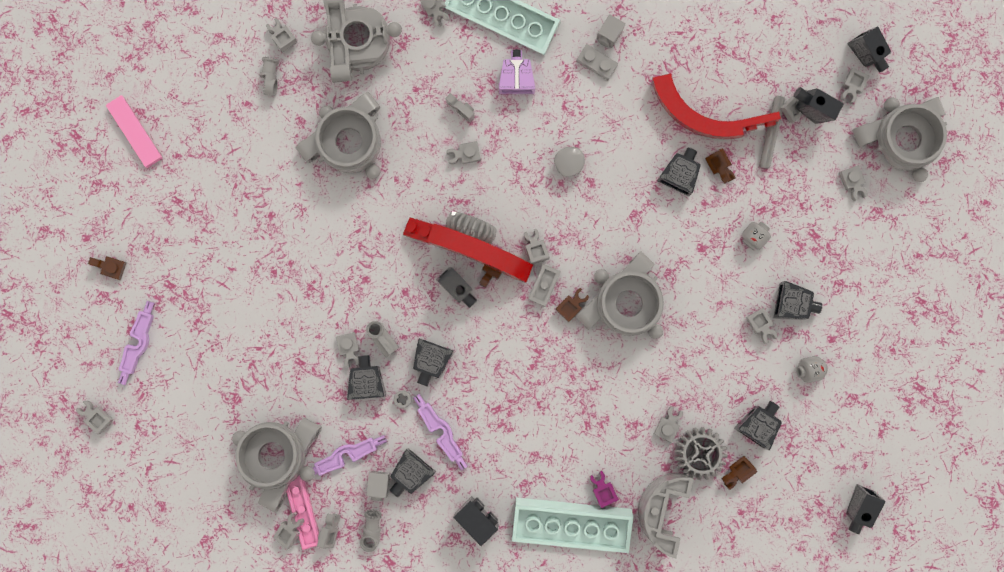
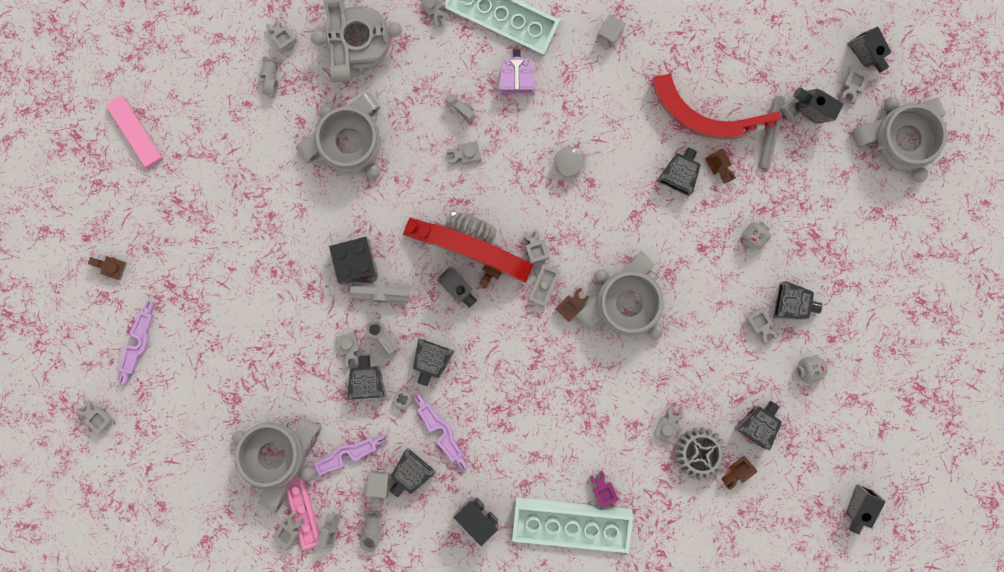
light grey plate [576,44,618,81] -> none
light grey cylinder [638,473,694,559] -> none
light grey plate [839,165,868,201] -> none
none -> black brick [329,237,378,285]
none -> light grey piece [350,281,410,302]

